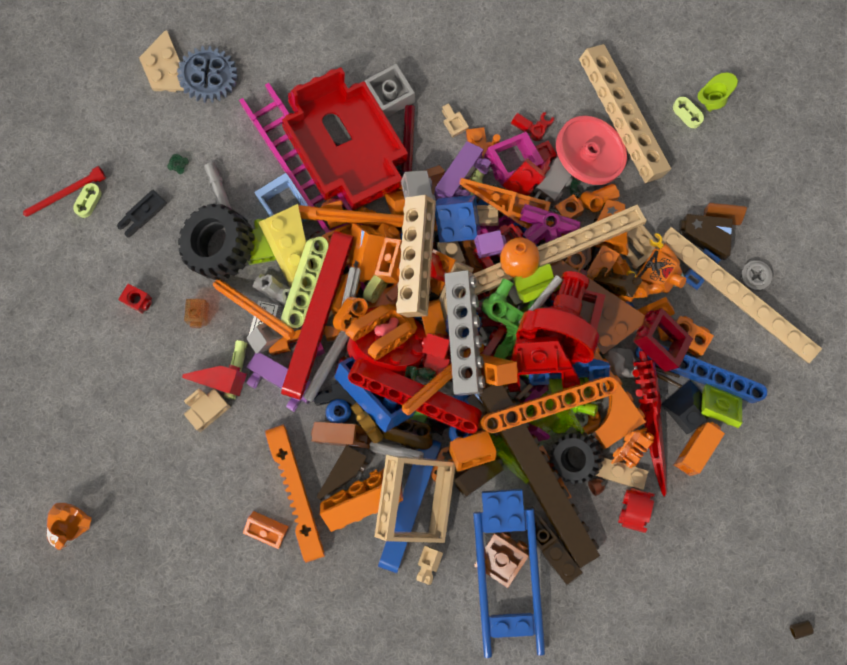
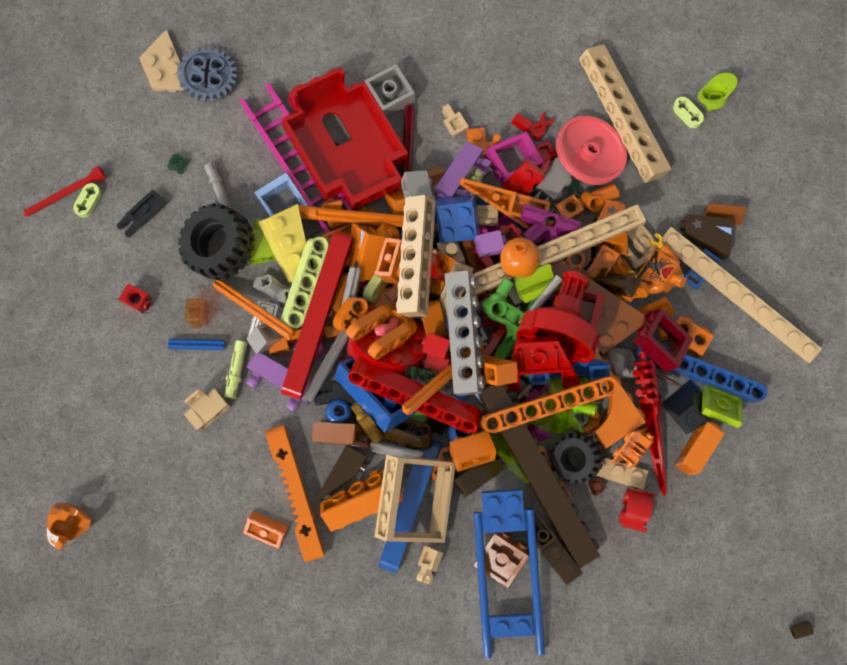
red slope [182,364,247,396] -> none
light grey gear [741,261,772,290] -> none
none -> blue axle [168,338,225,350]

